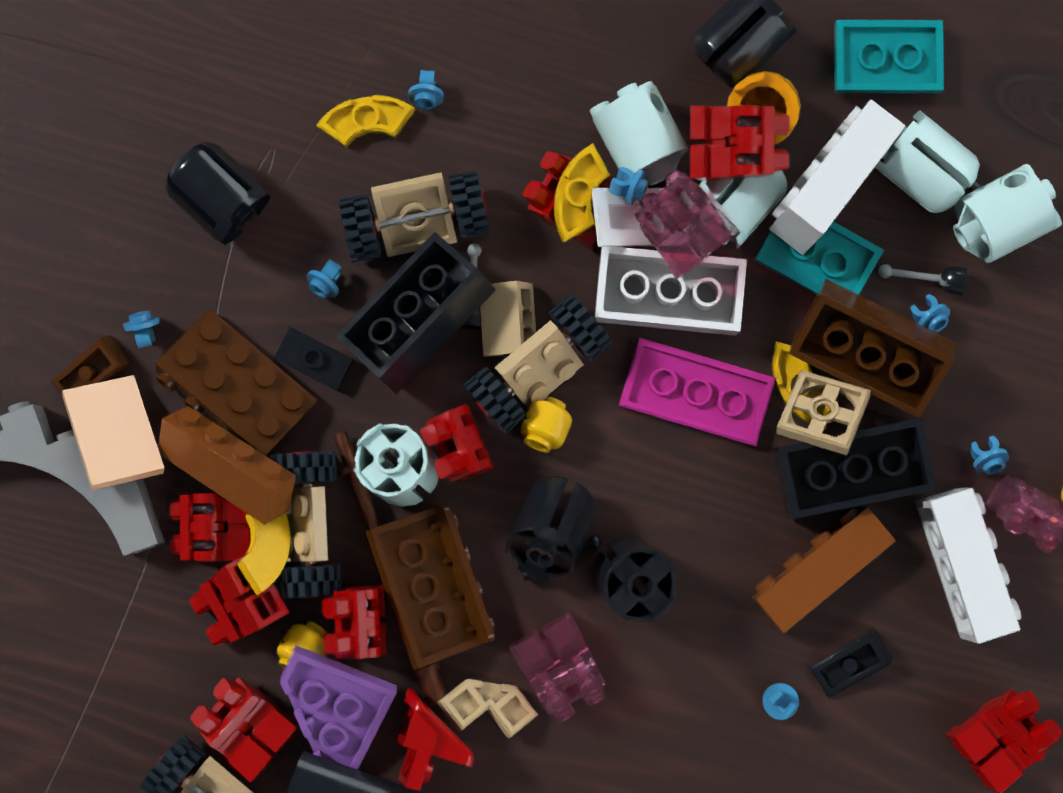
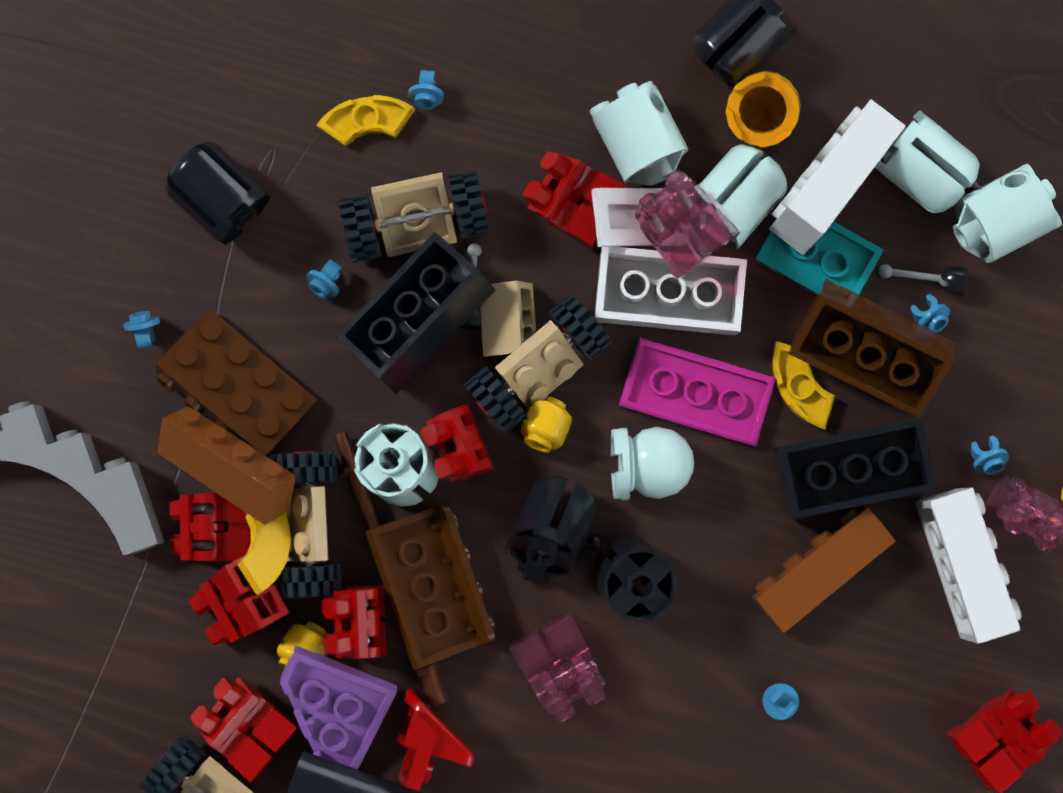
reddish brown slope [51,335,132,395] -> none
light nougat tile [62,375,164,491] -> none
black plate [274,327,354,391] -> none
tan tile [437,679,538,738] -> none
yellow tile [554,143,610,242] -> none
dark azure plate [609,167,649,206] -> none
red hips [690,105,790,181] -> none
tan piece [777,370,871,455] -> none
black slope [810,628,892,698] -> none
teal plate [834,20,944,94] -> none
none -> light aqua tile [611,427,695,500]

